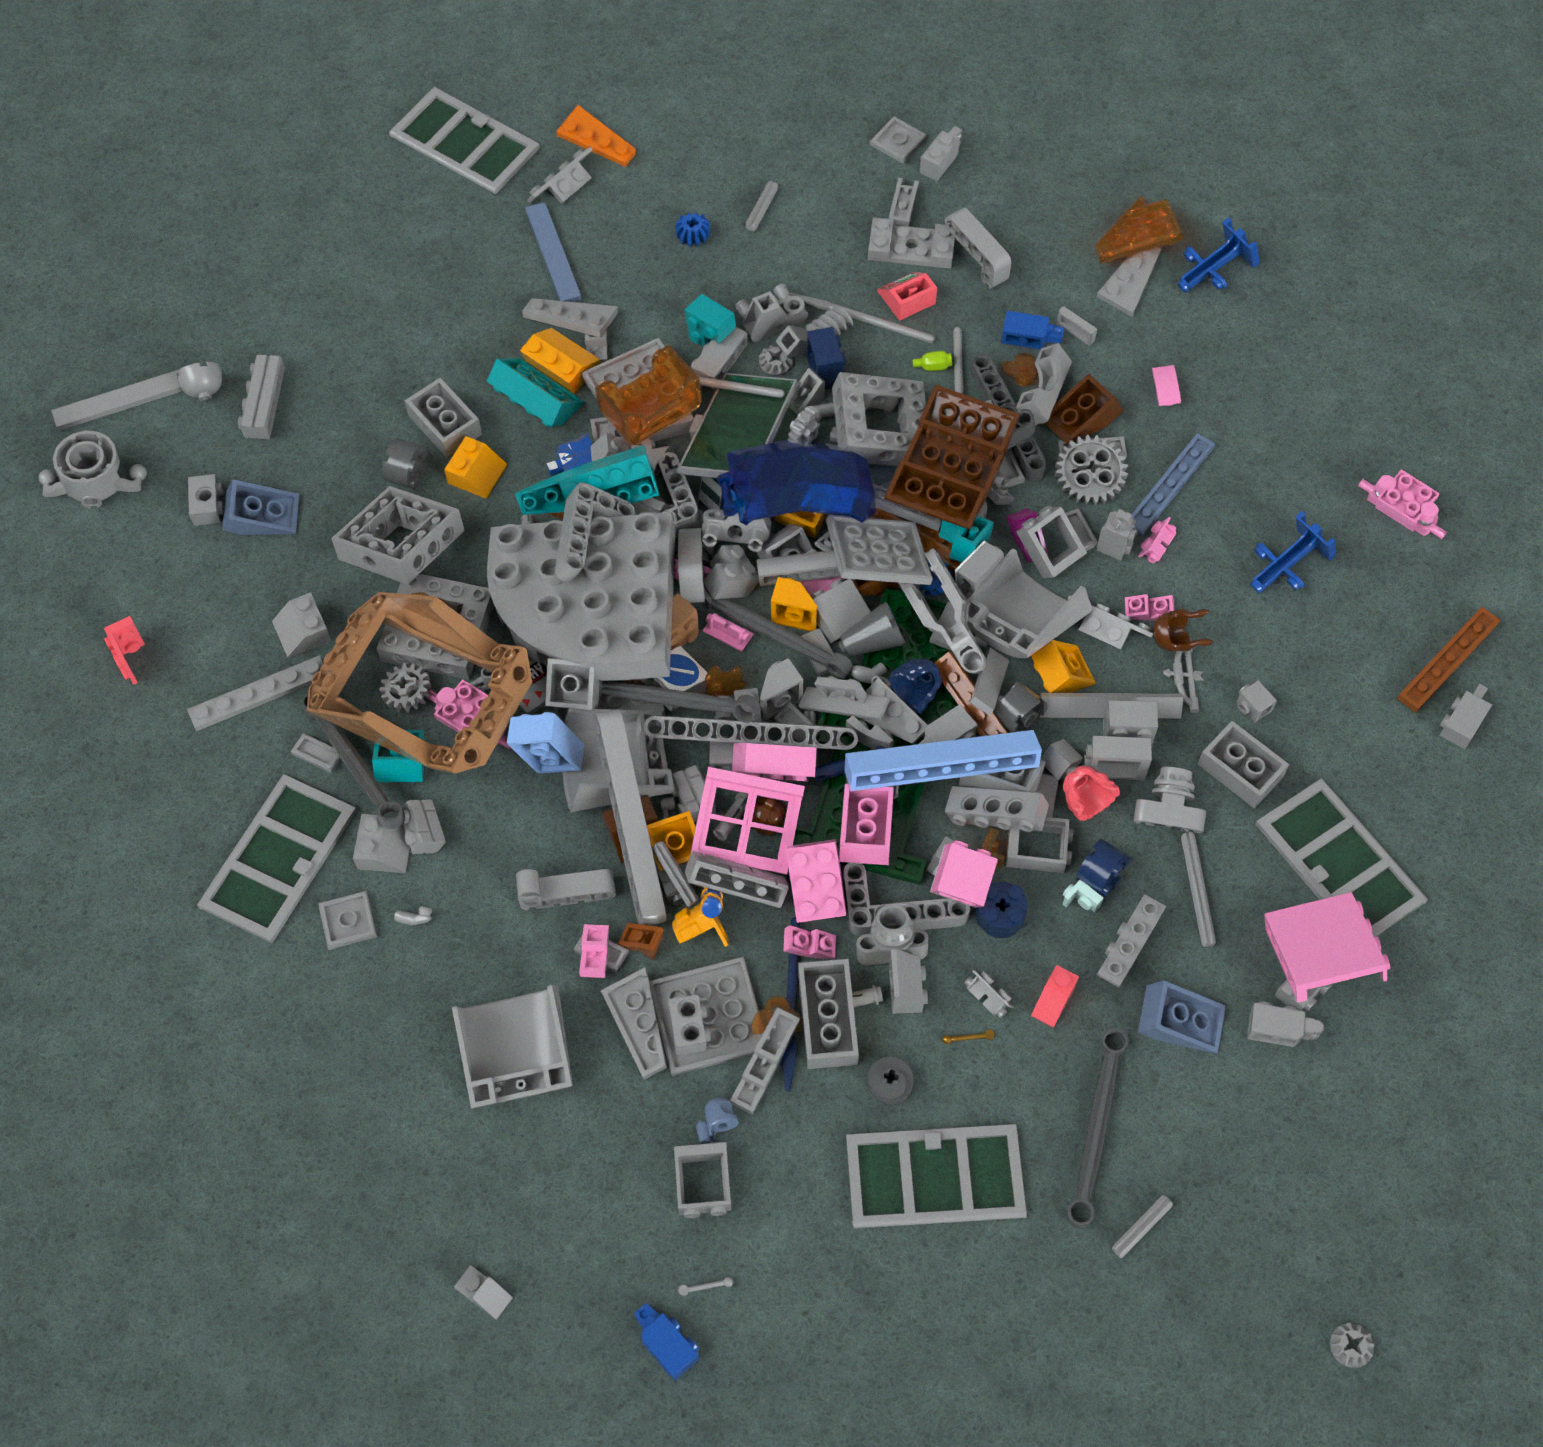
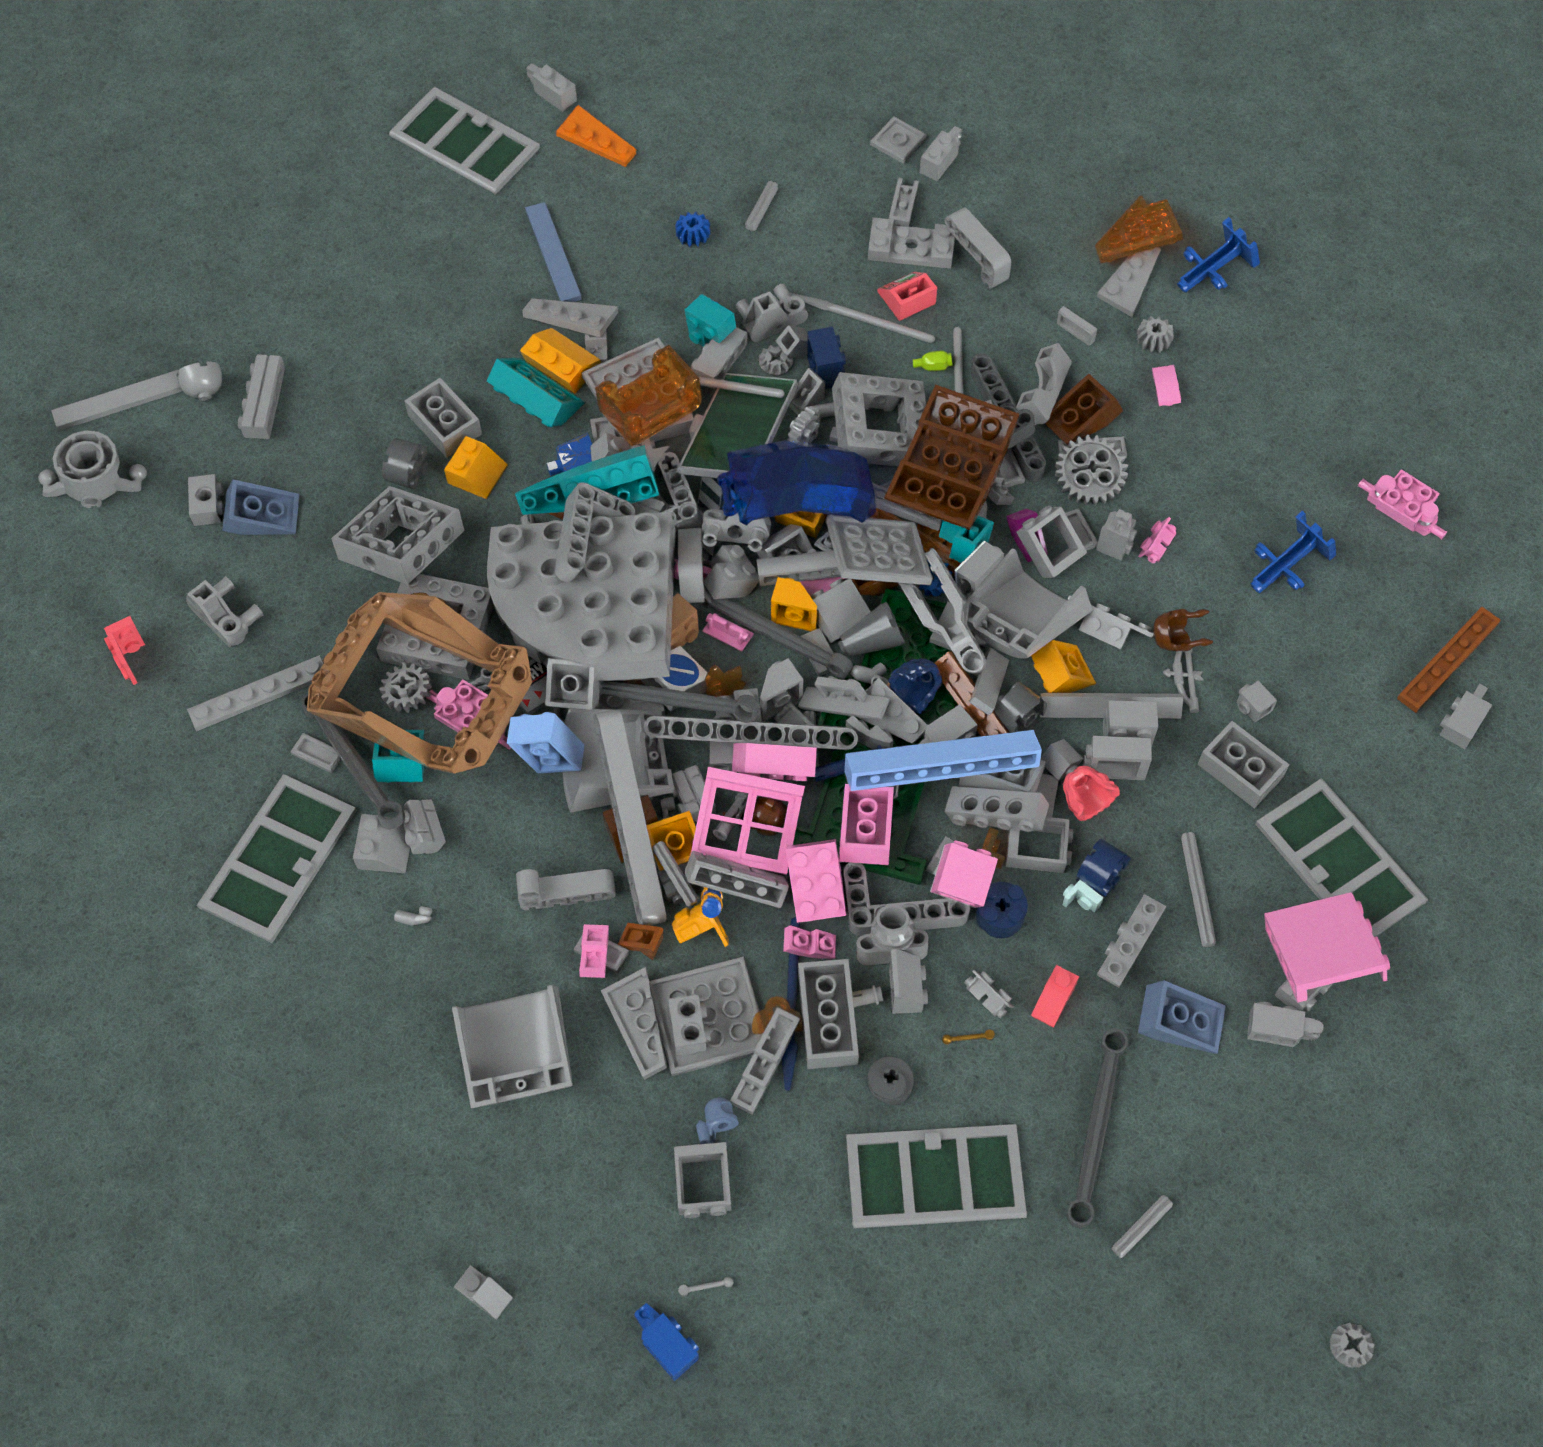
light grey slope [272,592,331,659] -> none
light grey tile [318,891,377,950] -> none
light grey bracket [527,147,592,204] -> none
light grey piece [805,306,853,336] -> none
blue hinge [1001,311,1064,349] -> none
clear orange plate [1002,353,1038,386] -> none
bright pink slope [1125,594,1174,620] -> none
sand blue tile [1132,433,1216,537] -> none
light grey beam [1133,767,1206,834] -> none
none -> light grey piece [186,576,264,647]
none -> light grey hinge [526,63,577,112]
none -> light grey gear [1137,316,1174,353]

